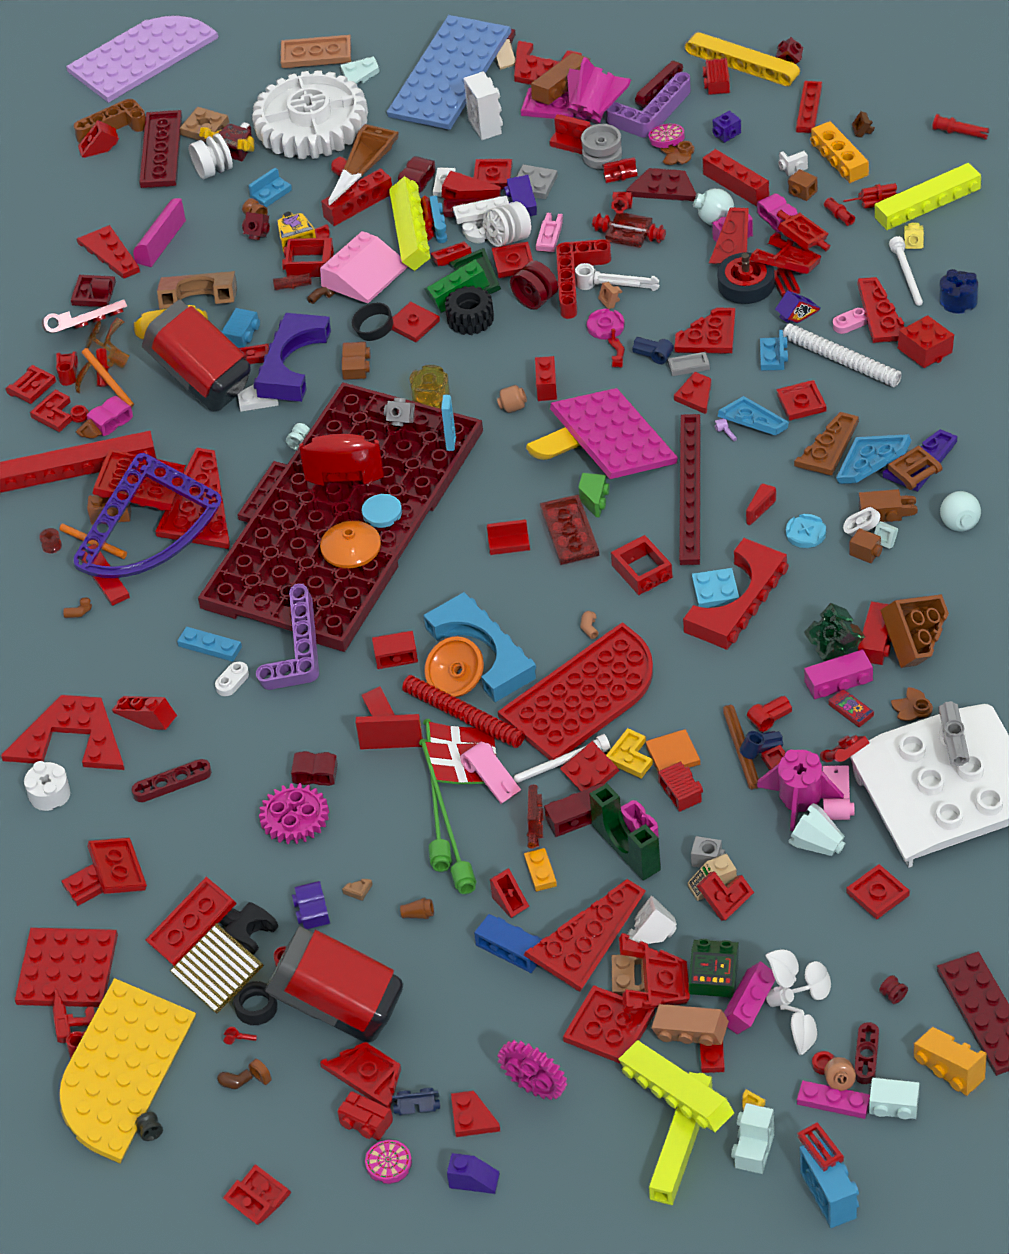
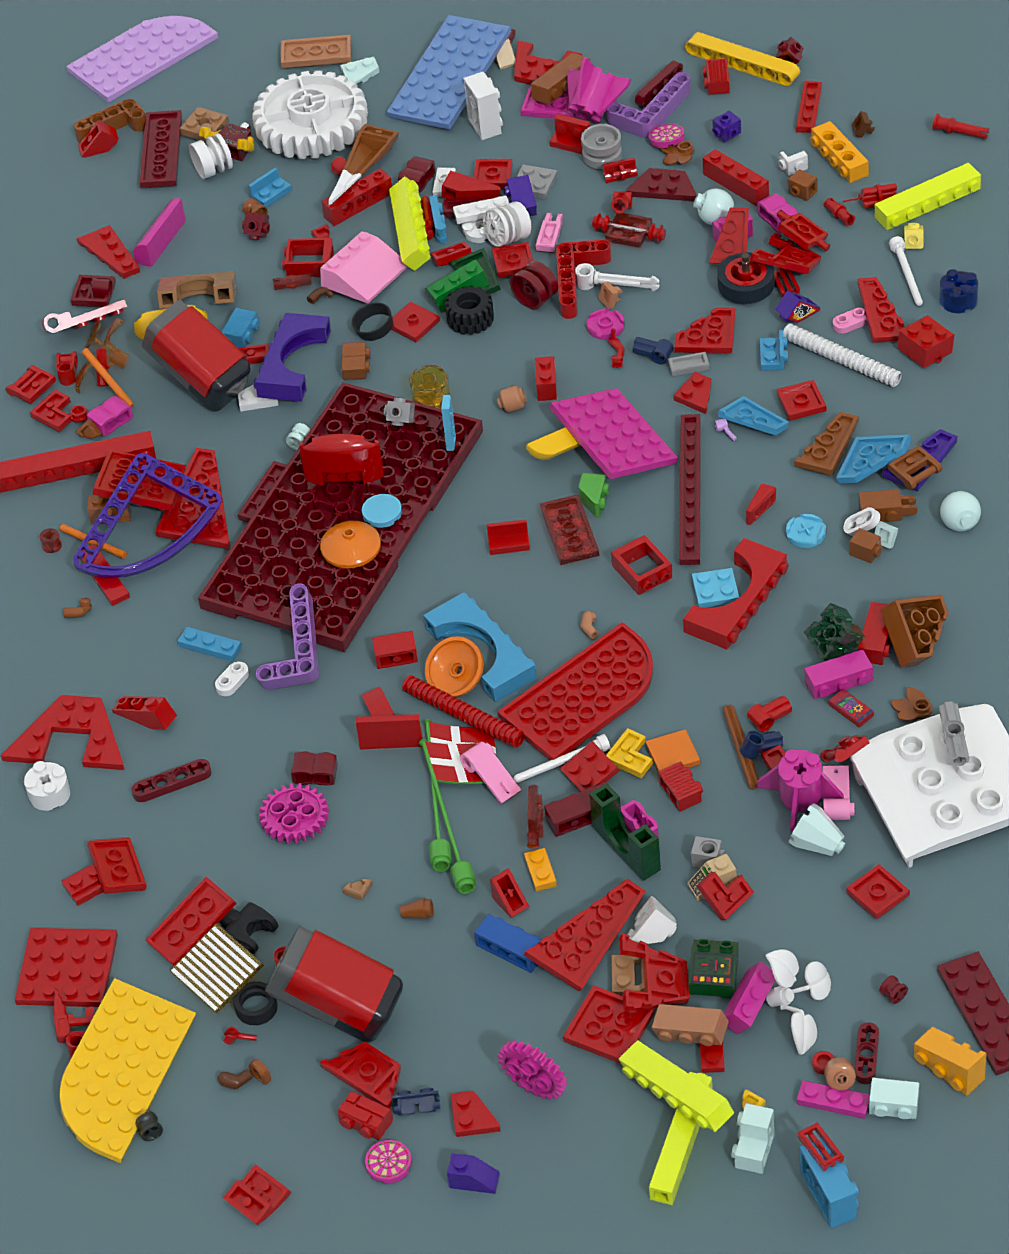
torso [278,212,316,253] -> none
dark purple brick [292,881,330,929] -> none

